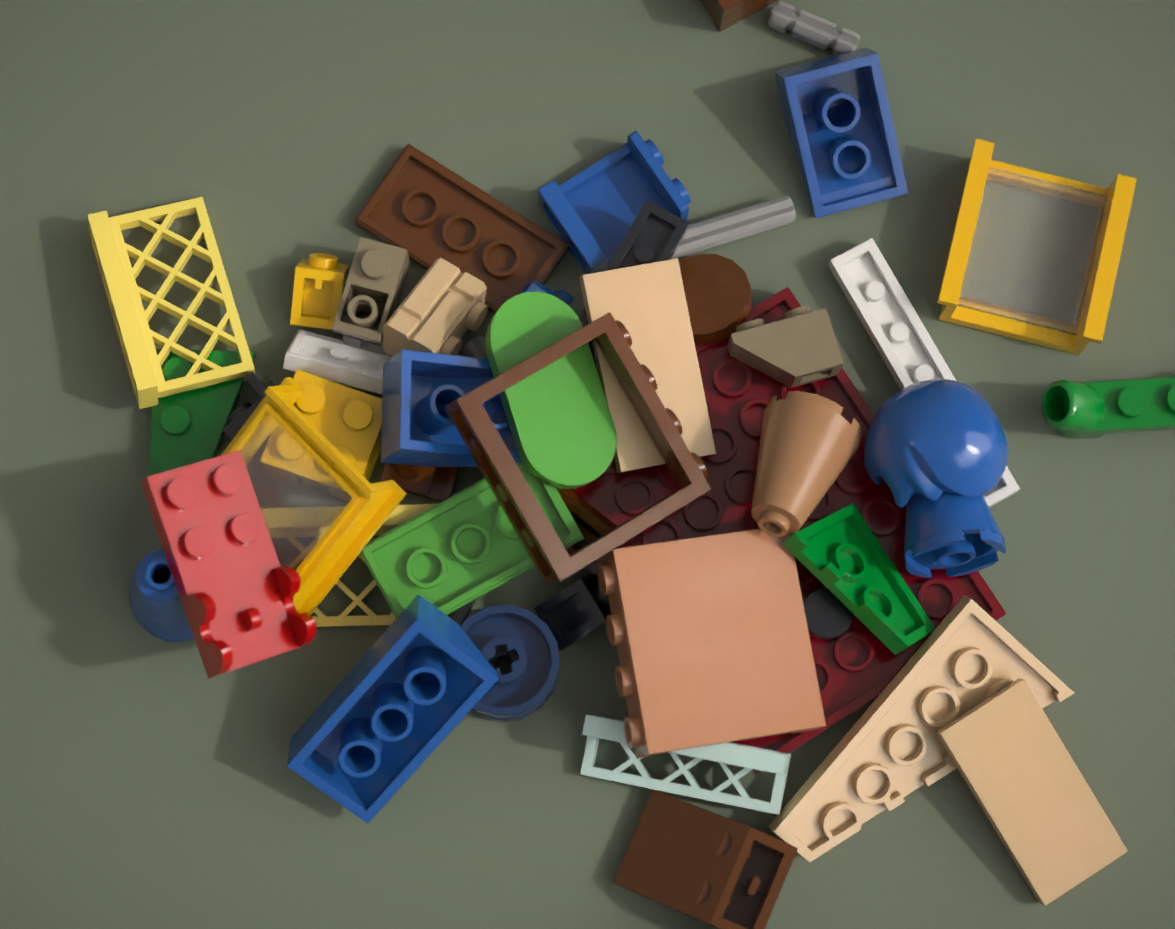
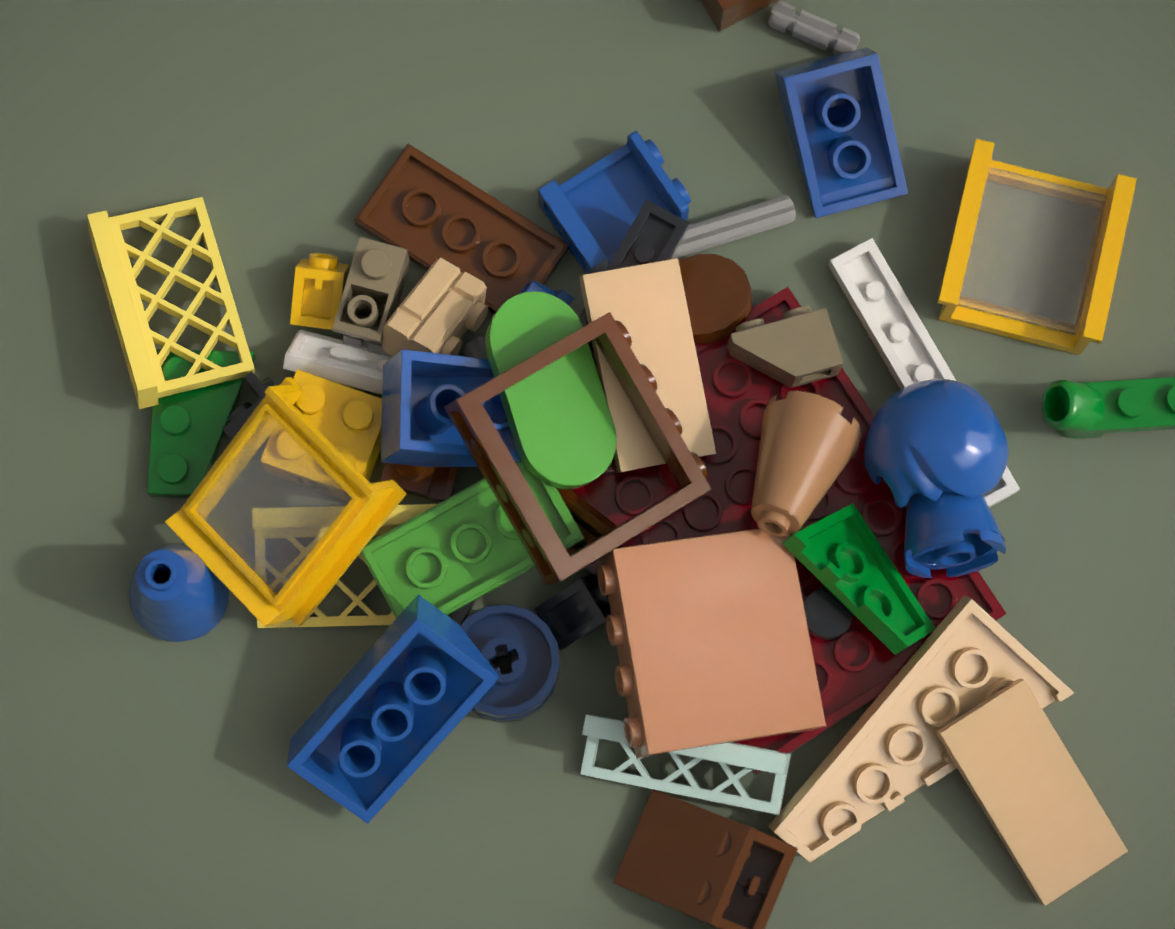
hinge [140,450,316,679] -> none

